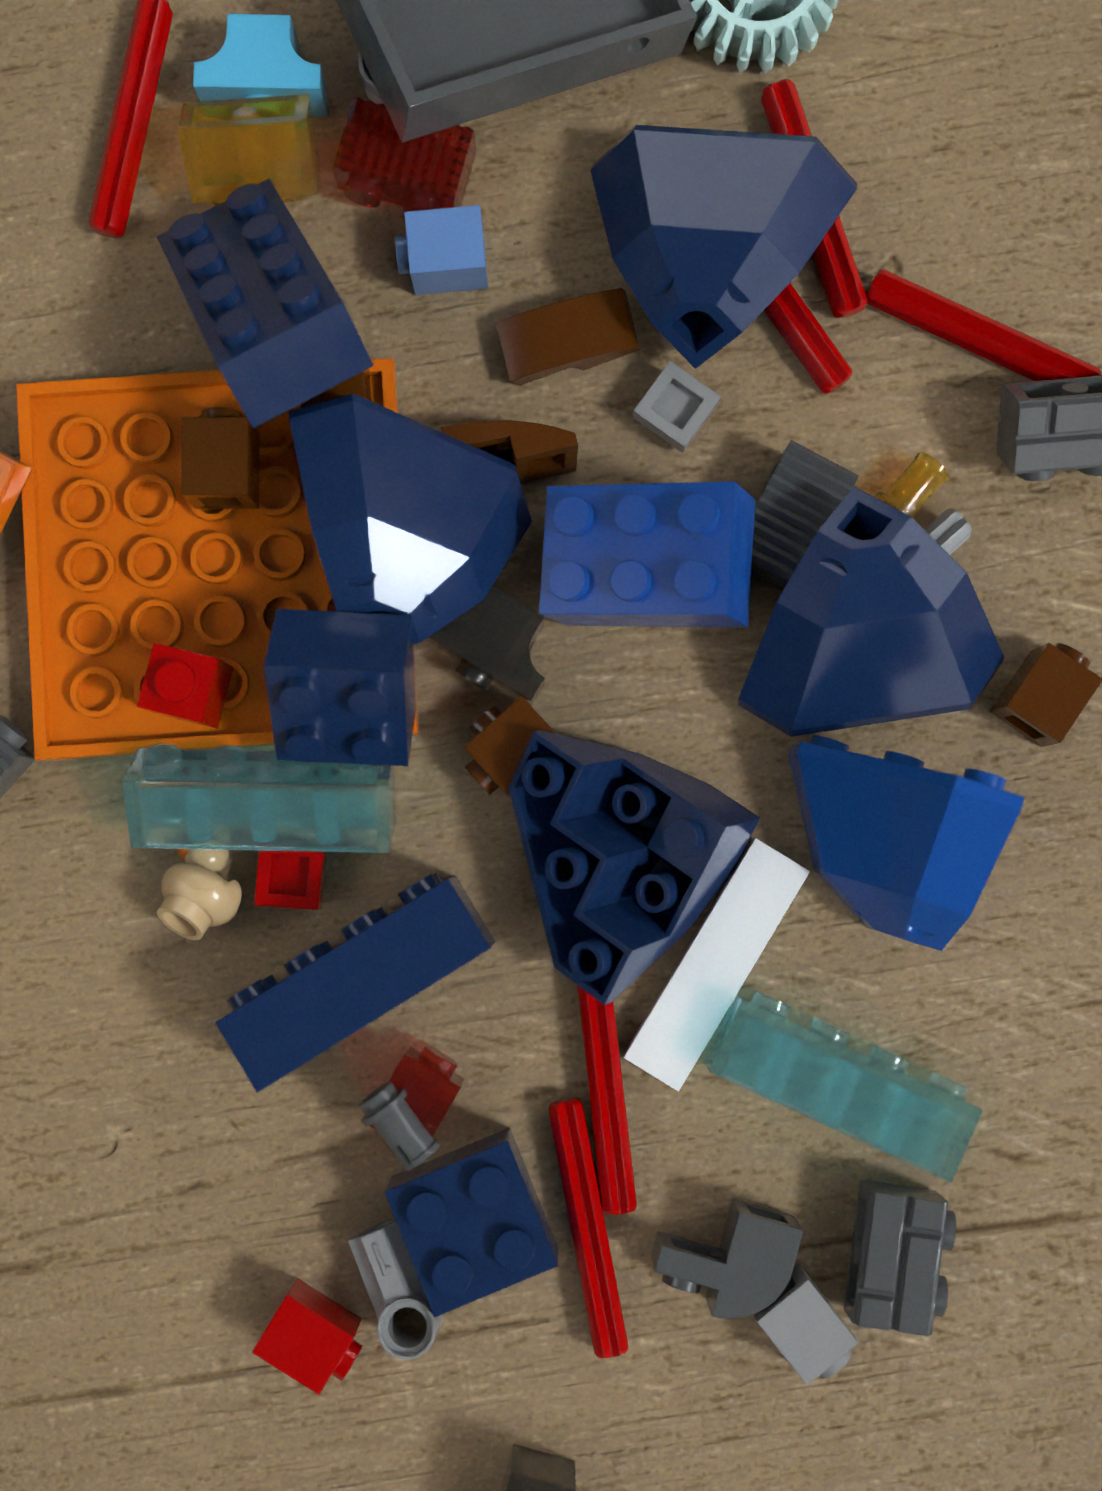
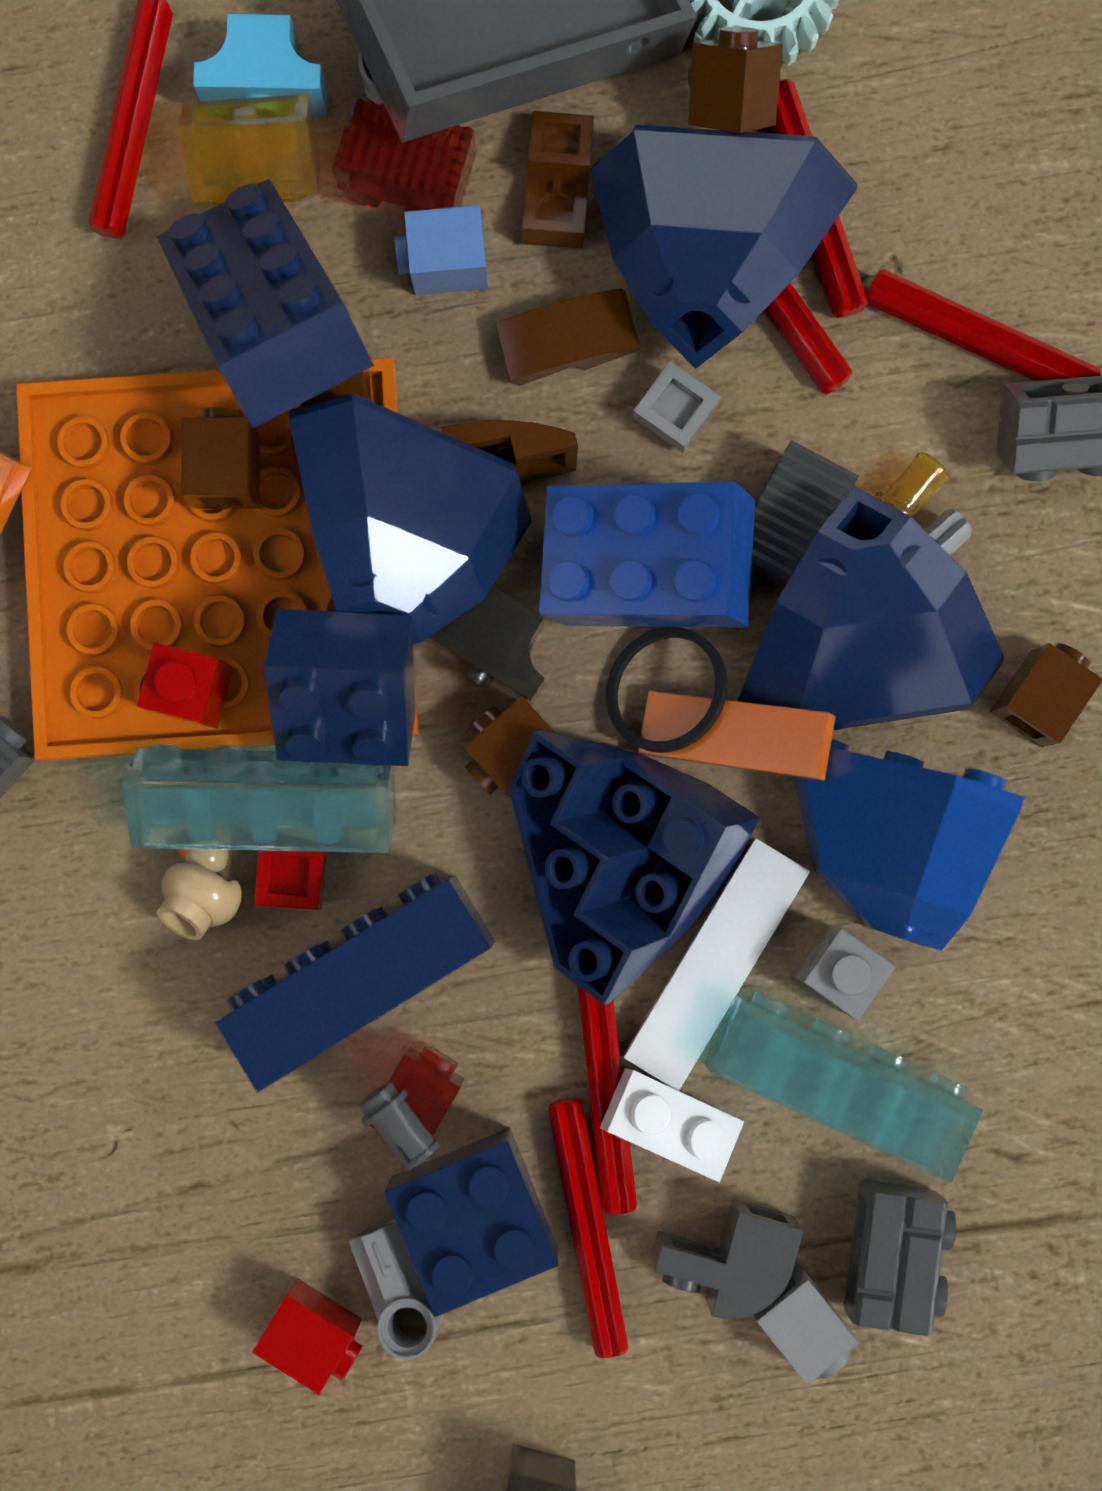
none -> reddish brown slope [522,111,594,249]
none -> white plate [600,1068,744,1182]
none -> black piece [606,627,728,753]
none -> orange tile [638,691,836,781]
none -> reddish brown brick [688,27,783,134]
none -> light grey brick [793,925,896,1021]

